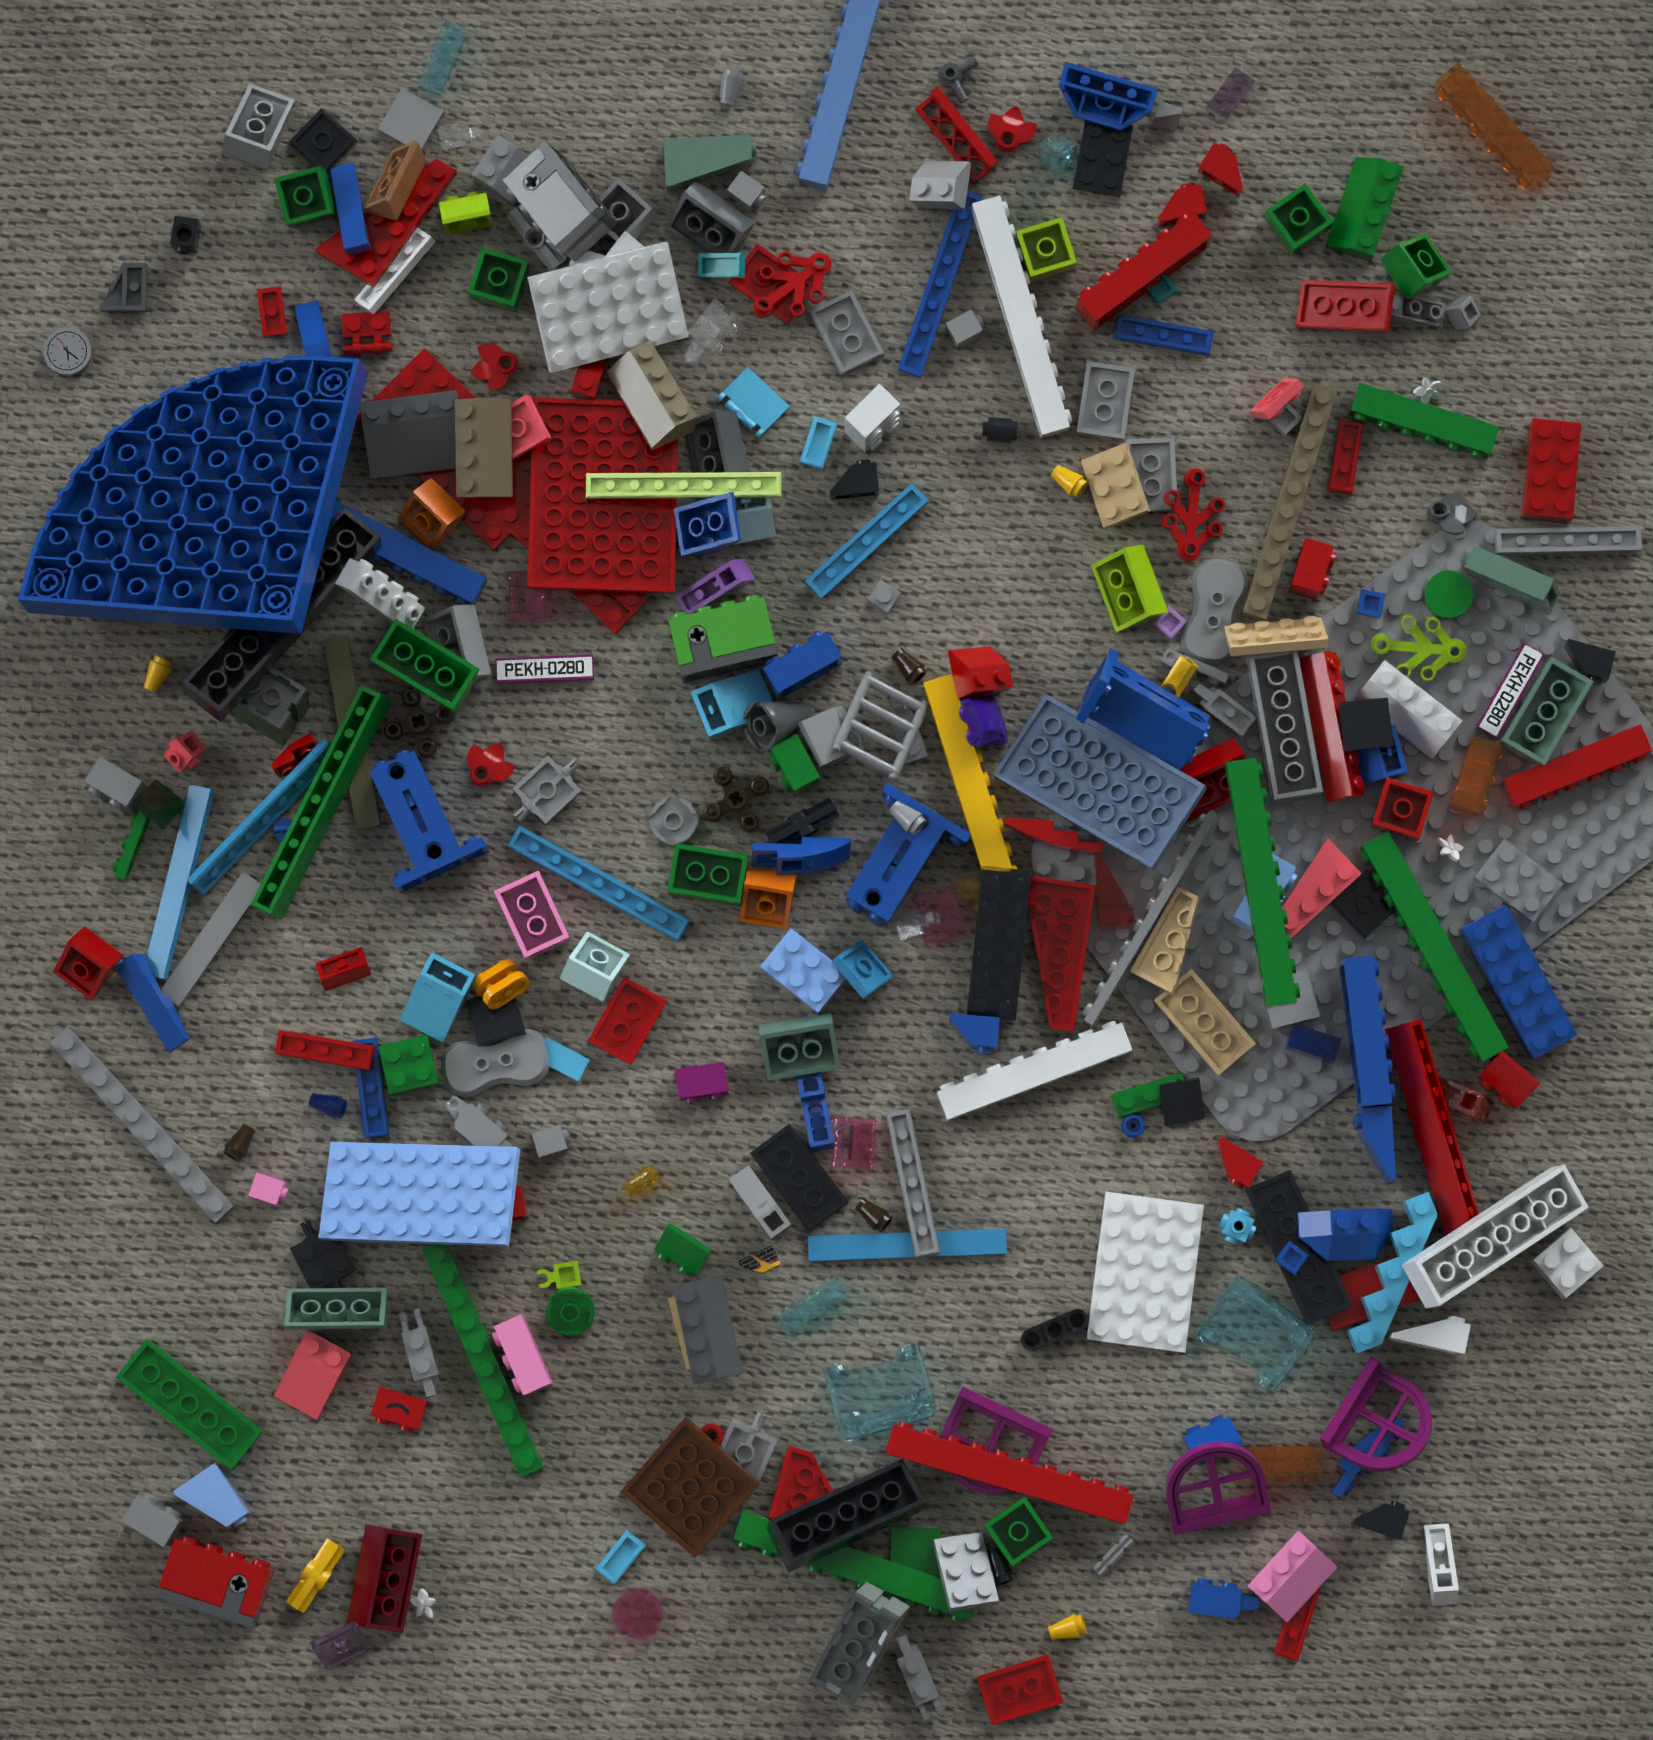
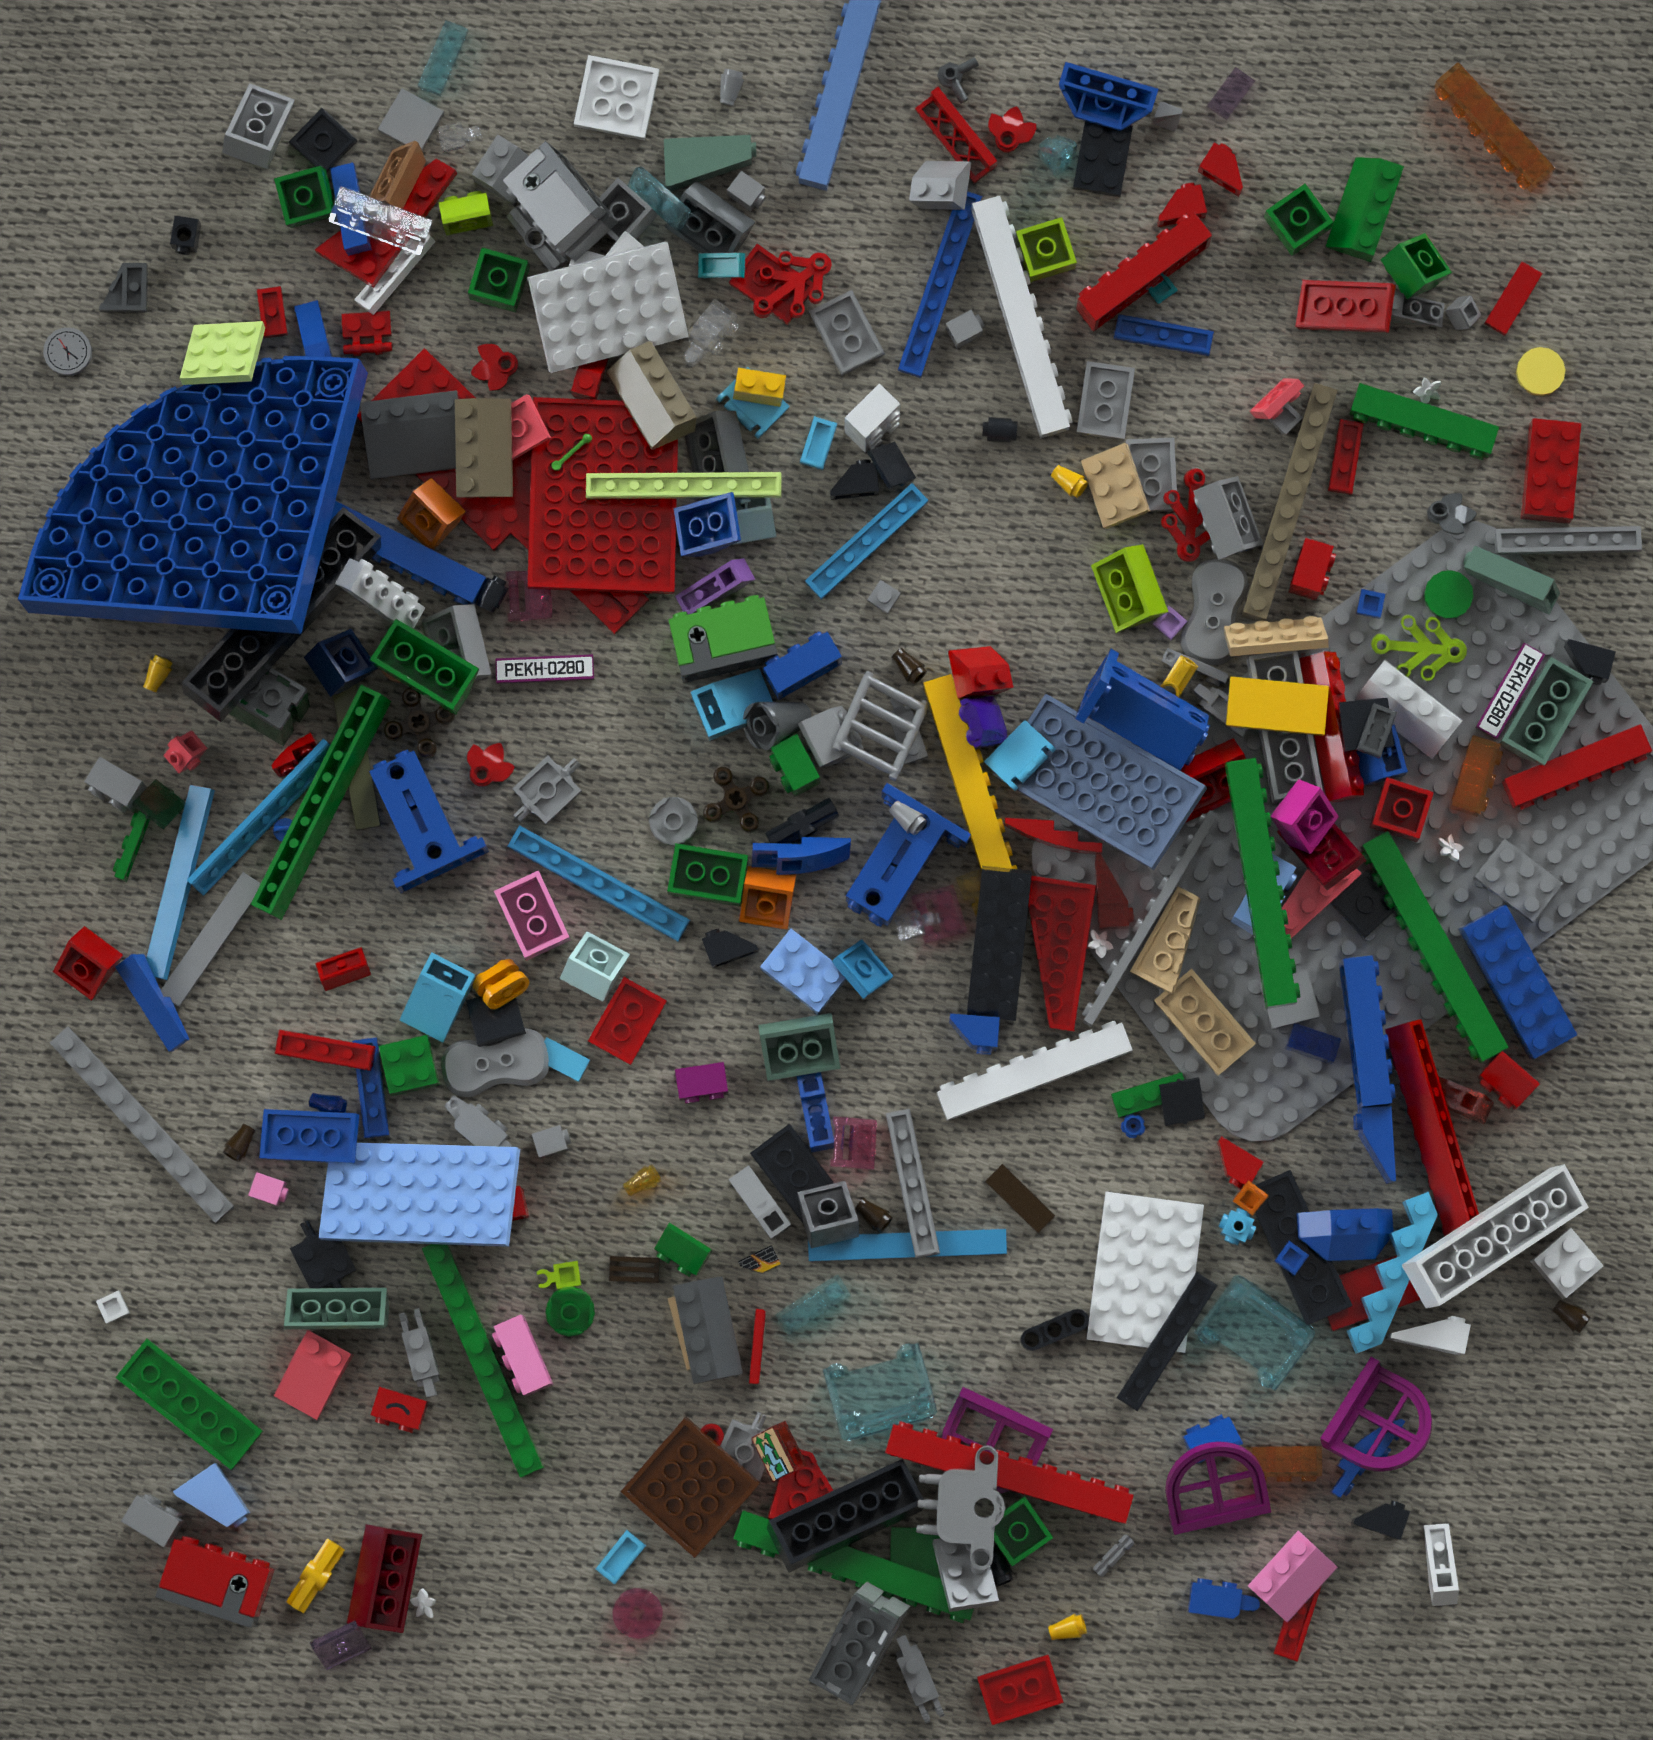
none -> white plate [96,1290,130,1324]
none -> yellowish green plate [180,321,265,385]
none -> blue plate [259,1109,359,1164]
none -> dark blue slope [304,629,378,697]
none -> clear brick [328,186,433,255]
none -> black brick [476,575,509,613]
none -> bright green hinge [552,434,592,471]
none -> white plate [574,55,659,140]
none -> dark brown tile [609,1256,660,1283]
none -> clear light blue plate [627,166,691,231]
none -> black slope [702,929,758,969]
none -> yellow brick [733,368,786,407]
none -> red tile [749,1309,766,1385]
none -> panel [751,1421,808,1482]
none -> flat silver slope [797,1181,859,1248]
none -> black piece [867,442,916,489]
none -> light grey piece [916,1445,1005,1570]
none -> medium azure piece [984,720,1056,791]
none -> dark brown tile [985,1164,1055,1233]
none -> white plant [1088,930,1113,958]
none -> black tile [1116,1272,1218,1411]
none -> light grey slope [1193,476,1263,560]
none -> yellow tile [1226,676,1329,736]
none -> orange tile [1233,1180,1268,1216]
none -> dark pink brick [1270,779,1339,854]
none -> dark red tile [1276,823,1367,890]
none -> dark grey plate [1356,703,1397,758]
none -> red tile [1484,261,1543,336]
none -> light yellow tile [1516,347,1565,396]
none -> dark brown cone [1552,1299,1591,1333]

